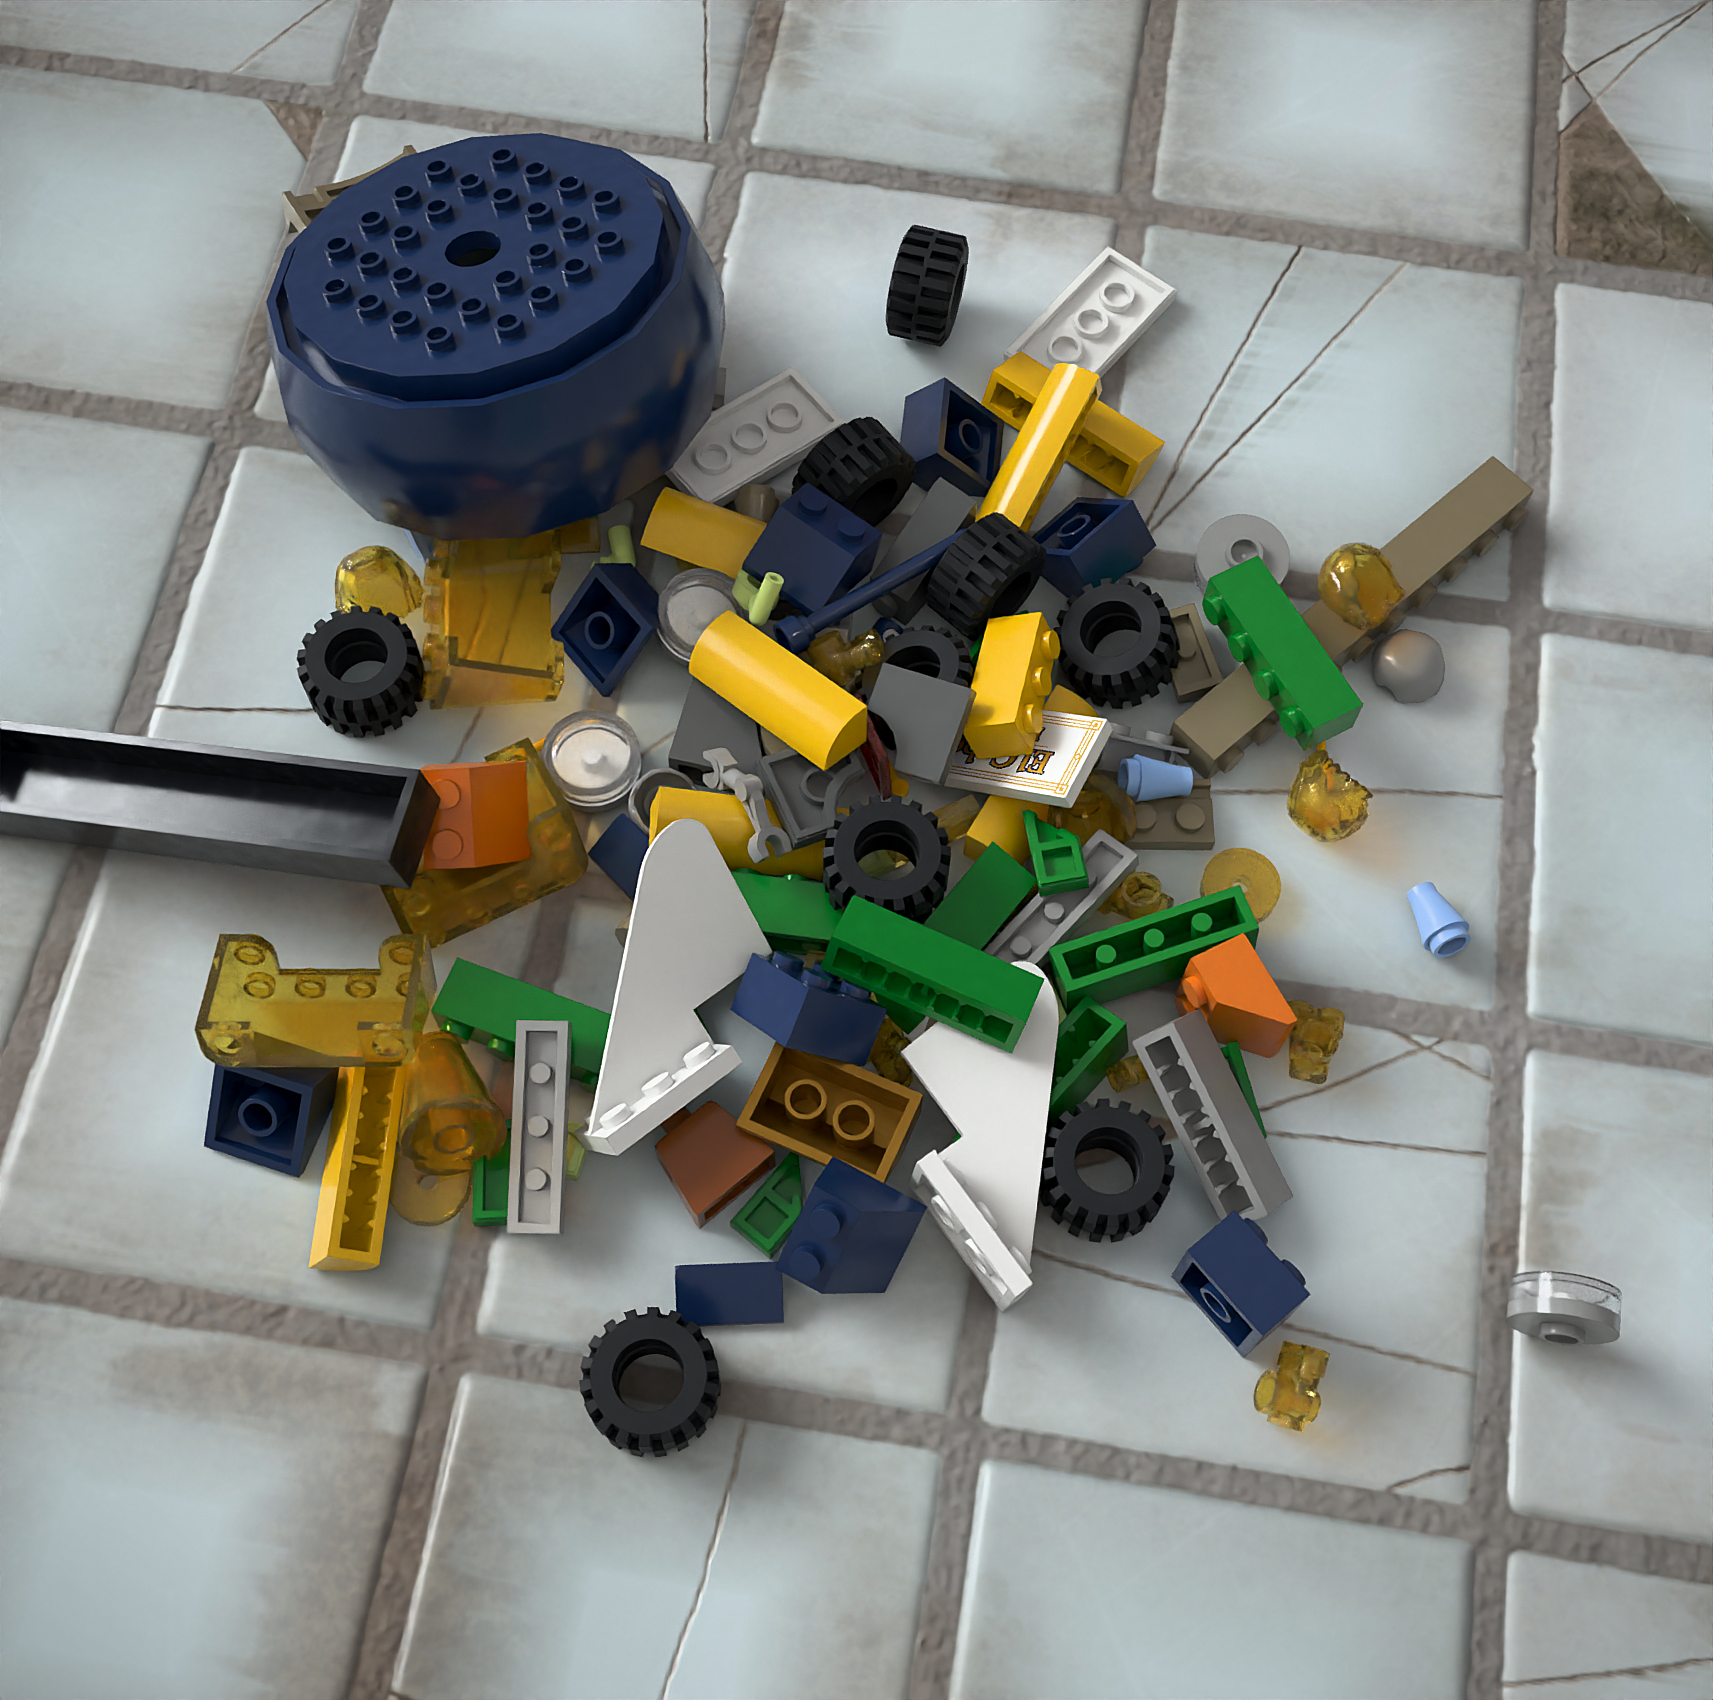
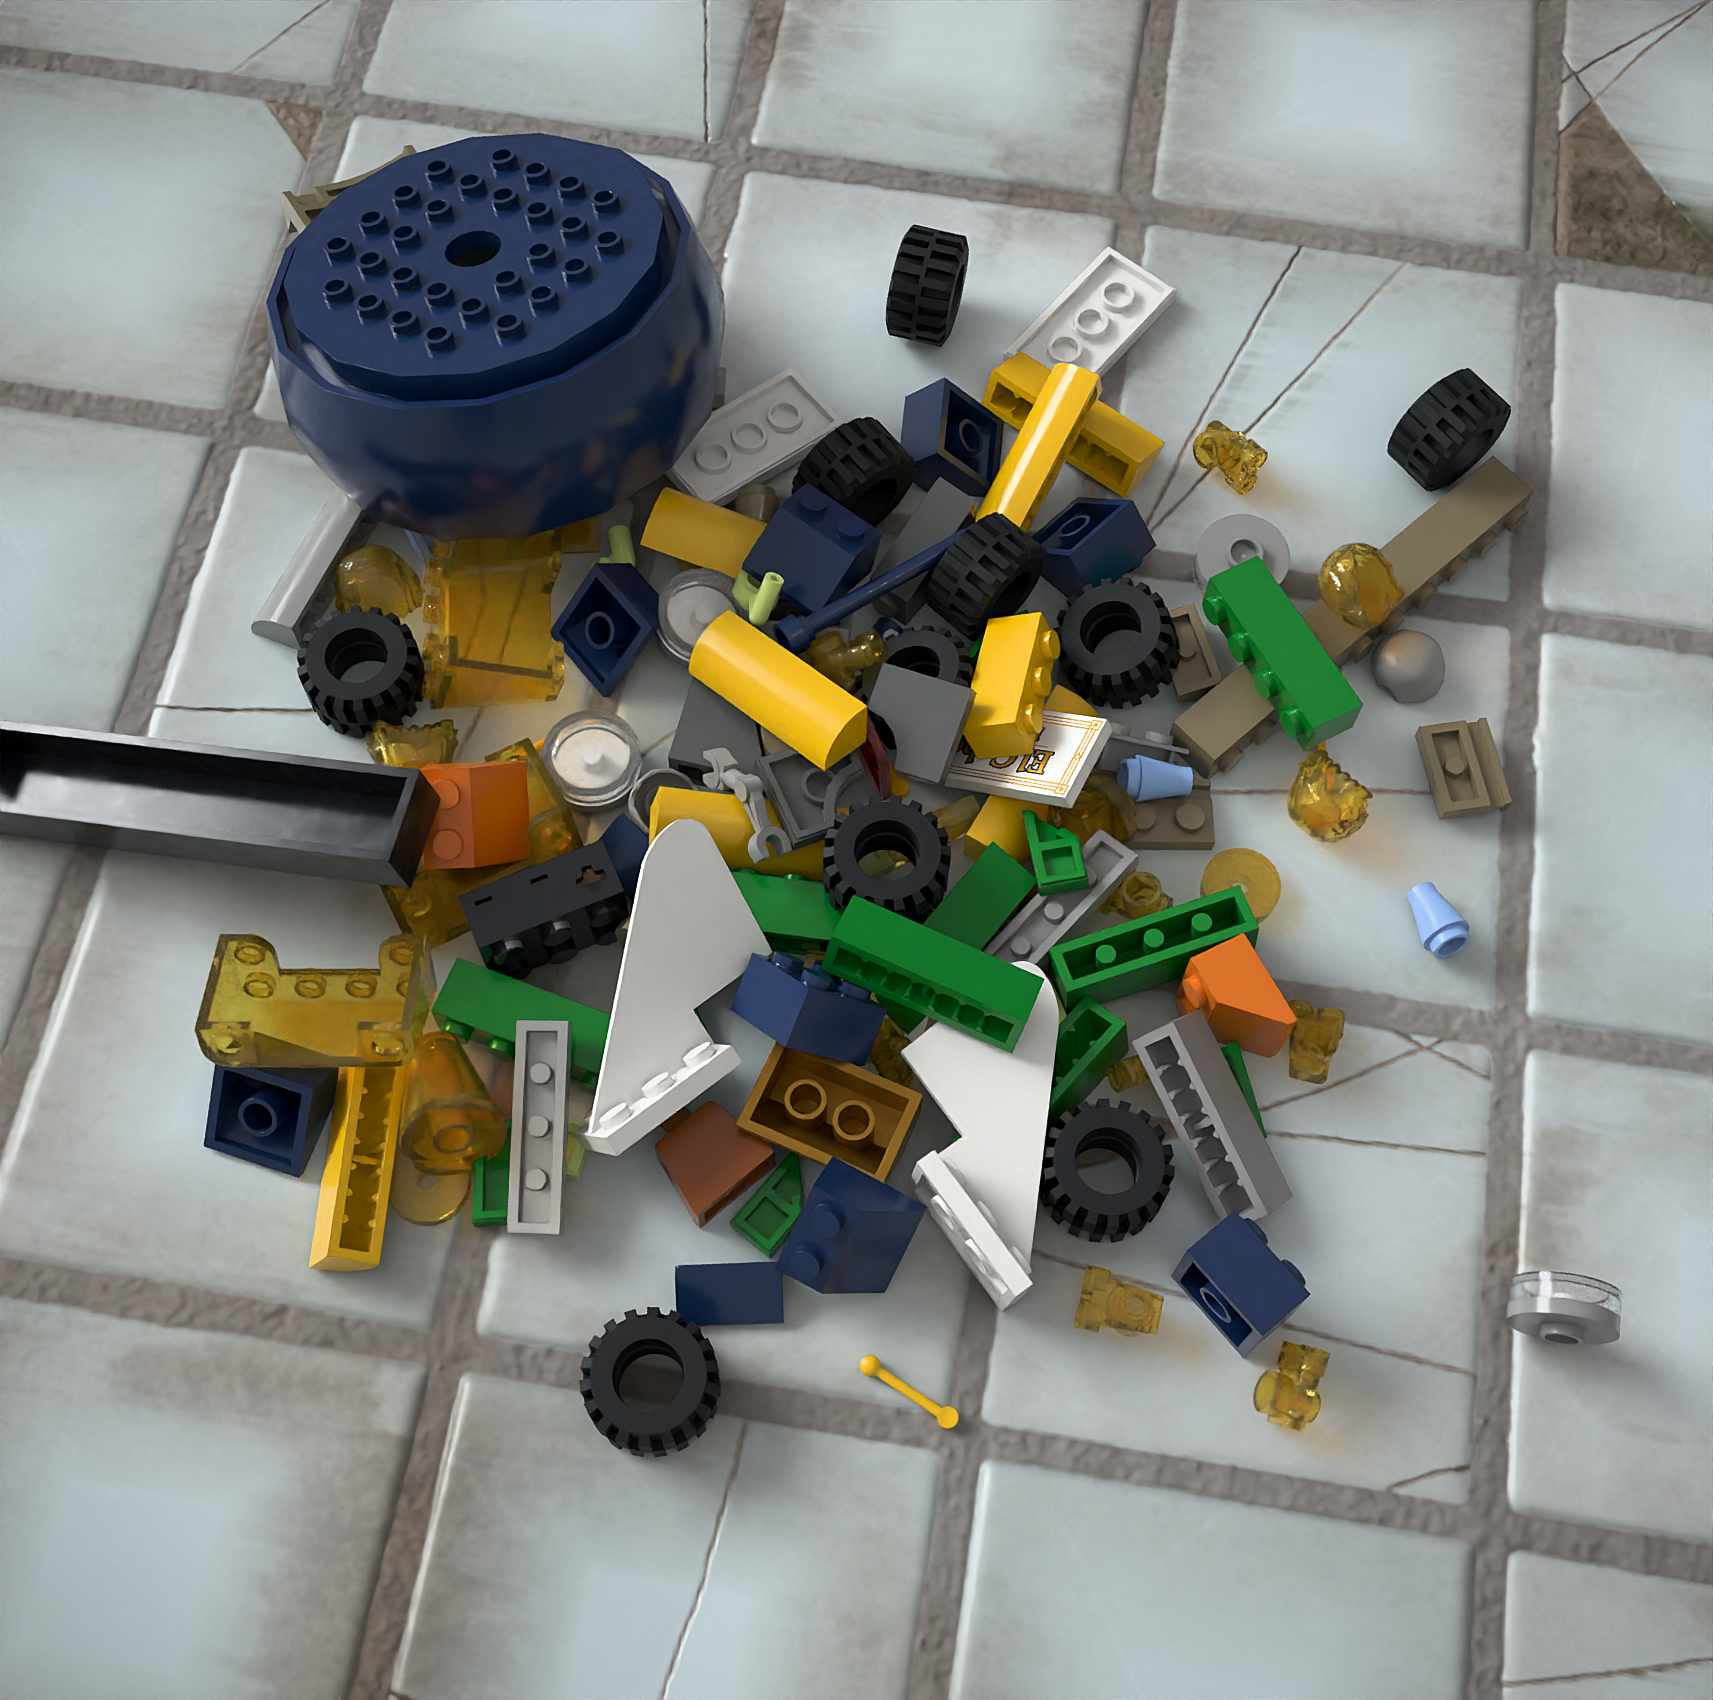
none -> light grey brick [251,485,379,650]
none -> clear yellow hair [366,719,459,769]
none -> black piece [458,839,629,980]
none -> yellow hinge [860,1355,959,1430]
none -> clear yellow plate [1074,1264,1164,1337]
none -> clear yellow plate [1193,420,1268,495]
none -> black tyre [1387,368,1511,492]
none -> dark tan plate [1415,717,1512,820]

